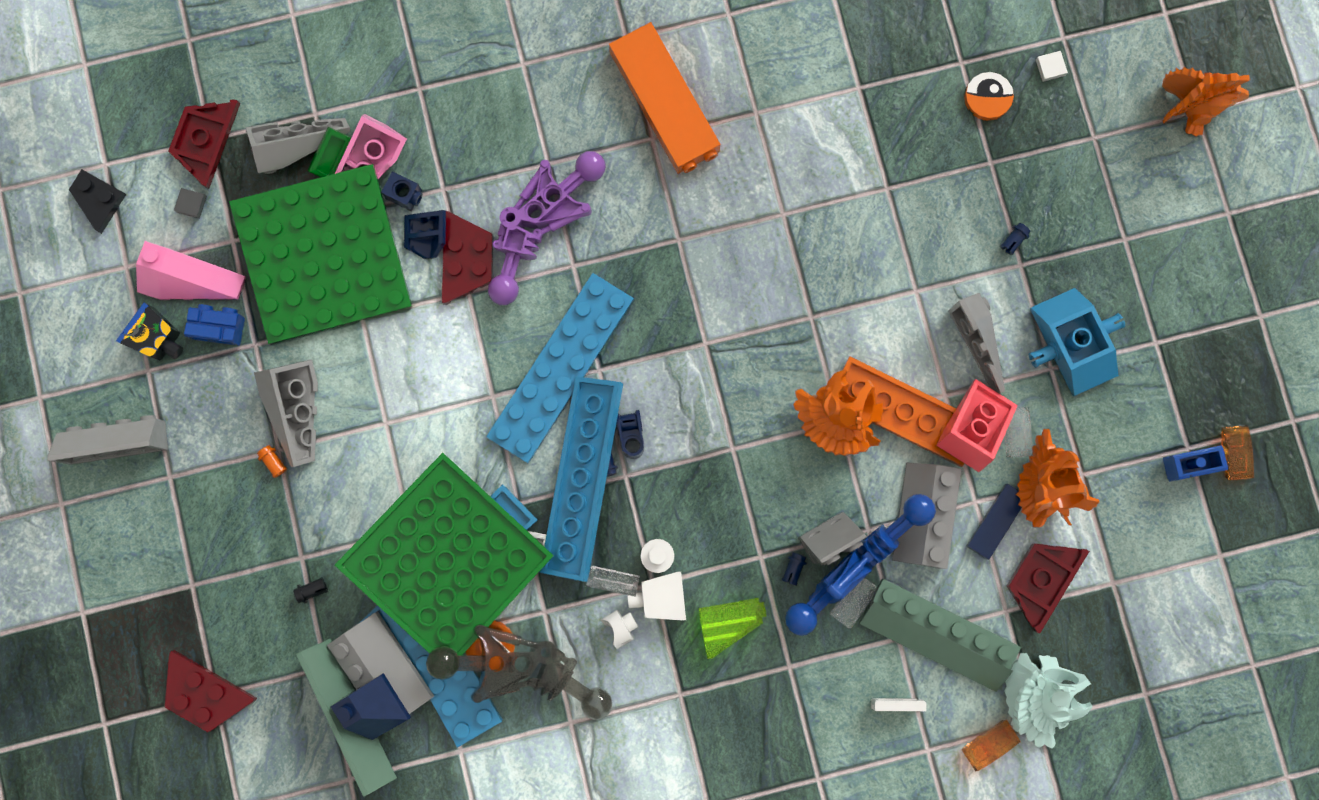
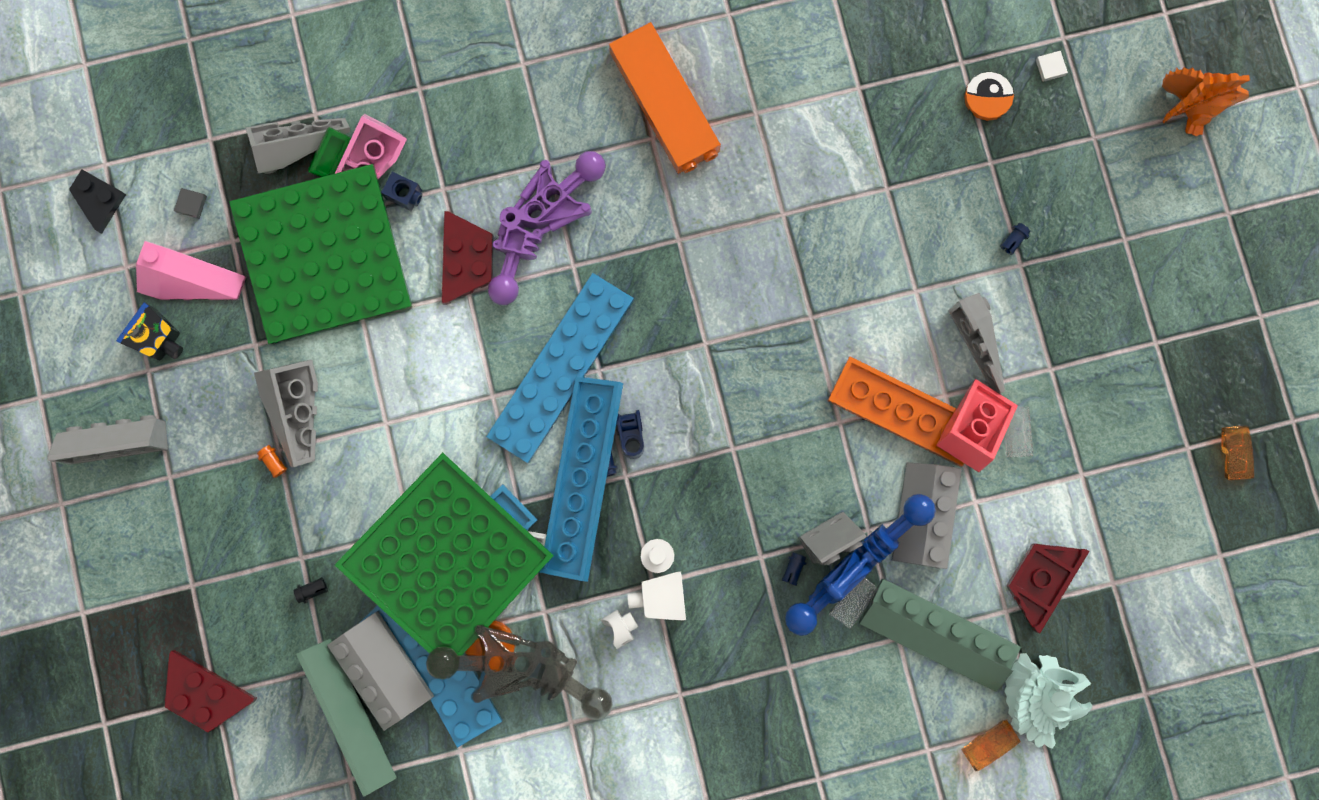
dark red wing [168,99,240,189] -> none
blue brick [184,304,245,346] -> none
dark blue slope [330,673,411,740] -> none
dark blue slope [404,210,446,259] -> none
clear tile [586,566,640,597] -> none
clear neon green slope [698,597,766,659] -> none
orange piece [793,370,883,456] -> none
white tile [871,698,926,711] -> none
dark blue tile [966,484,1022,560] -> none
orange piece [1016,429,1099,528] -> none
dark azure slope [1028,288,1125,396] -> none
blue brick [1163,445,1228,482] -> none

